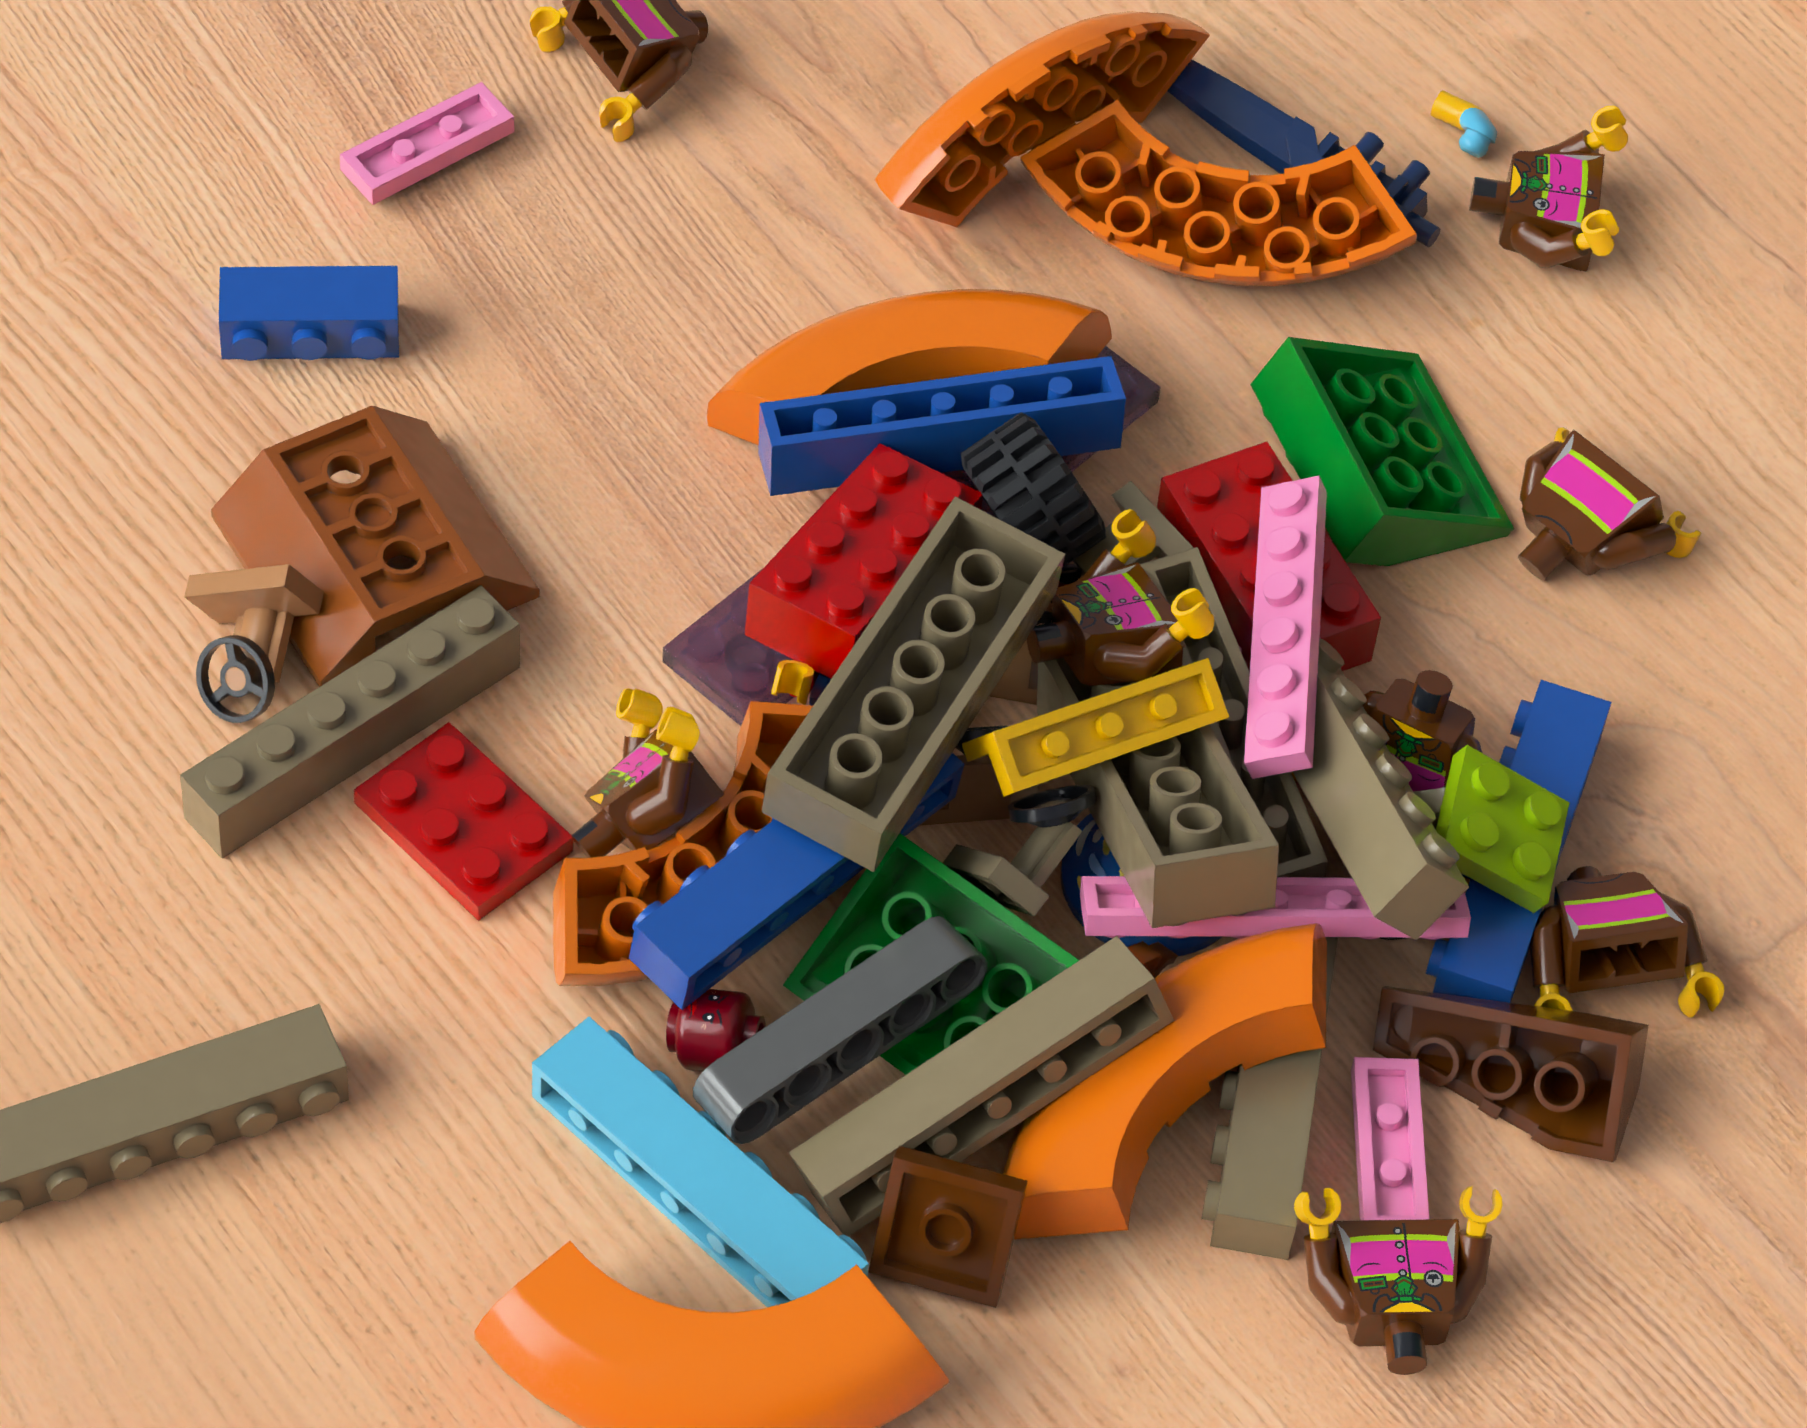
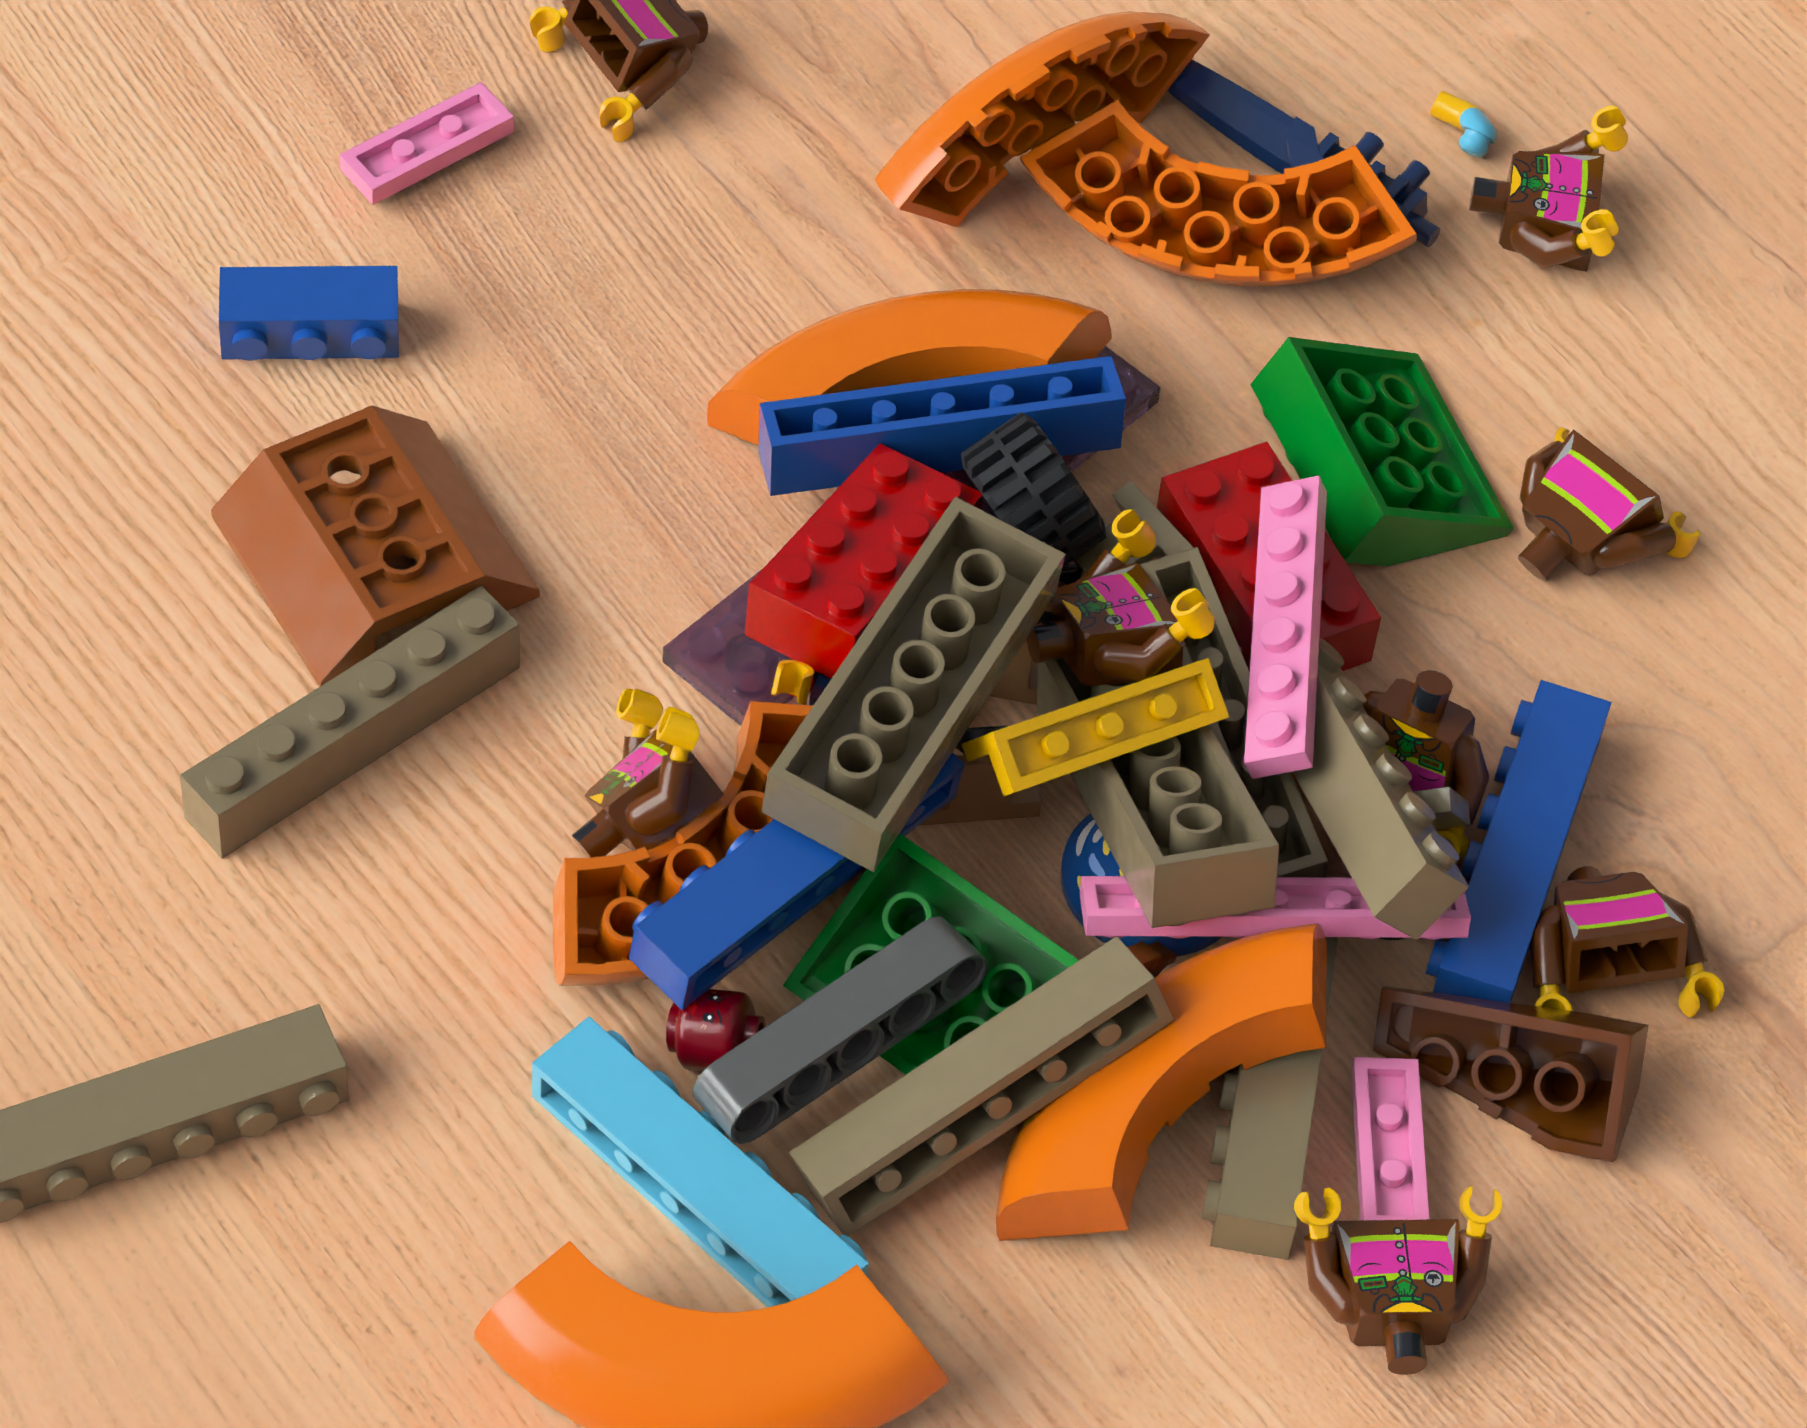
medium nougat piece [184,564,324,723] -> none
red plate [354,722,574,921] -> none
reddish brown plate [868,1146,1028,1308] -> none
dark tan piece [943,785,1097,916] -> none
lime plate [1436,745,1570,913] -> none

